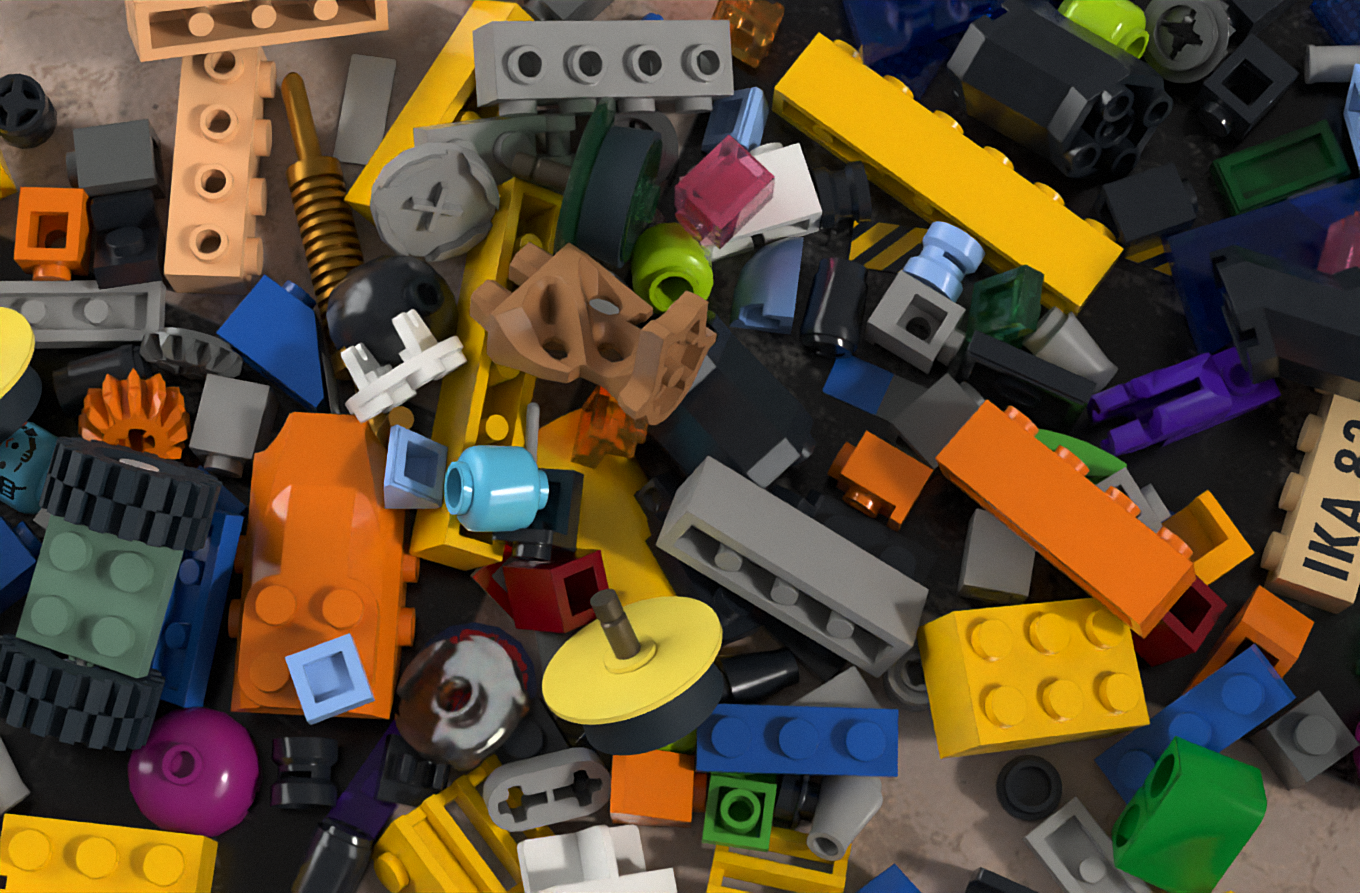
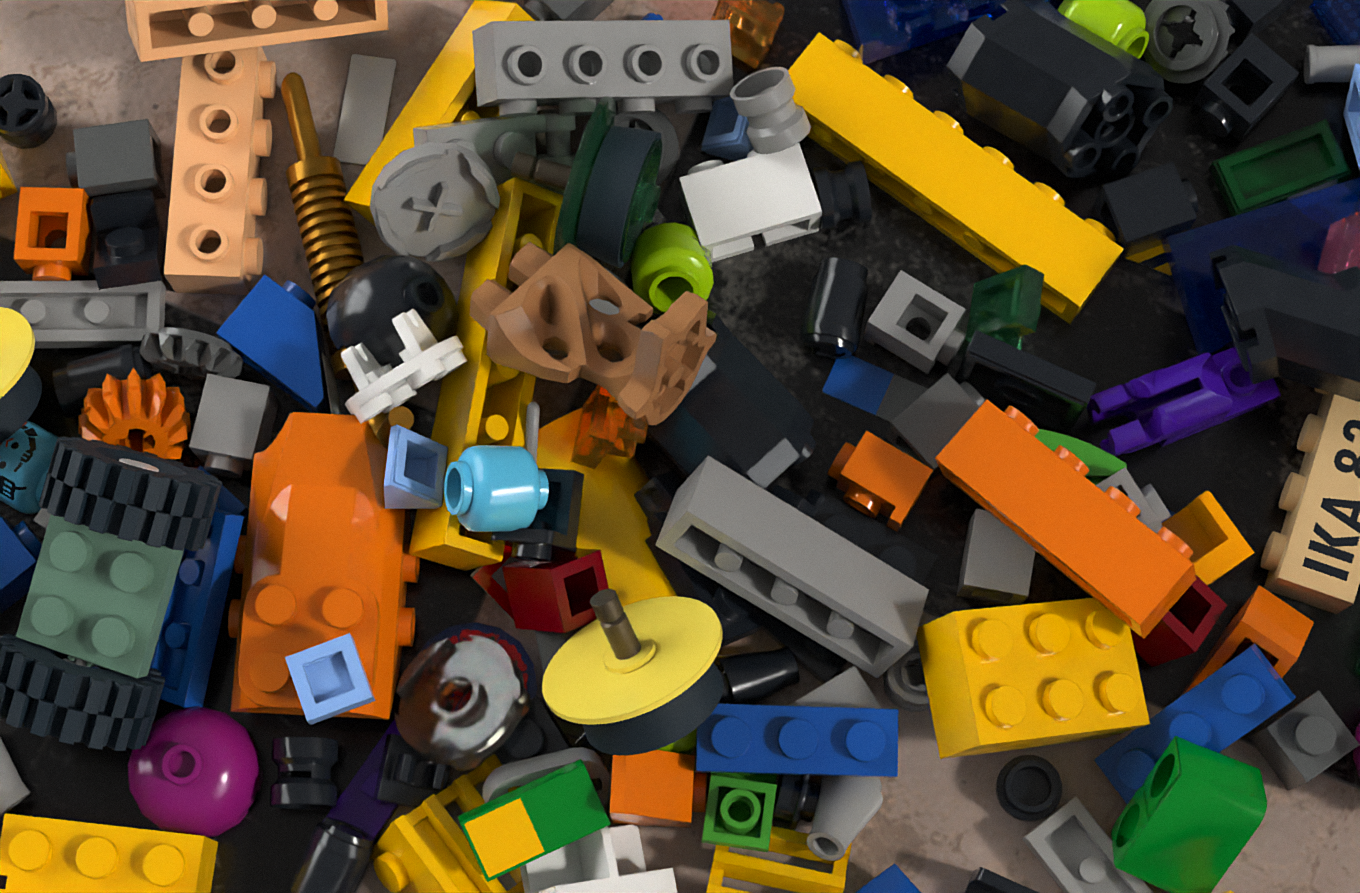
clear pink brick [675,135,775,249] -> none
medium blue brick [729,237,804,334] -> none
sticker [849,221,928,273] -> none
clear blue tile [867,19,950,103] -> none
light blue wheel [902,221,986,303] -> none
light grey cone [1022,306,1118,395] -> none
none -> green tile [458,759,611,882]
none -> light grey wheel [730,67,811,154]

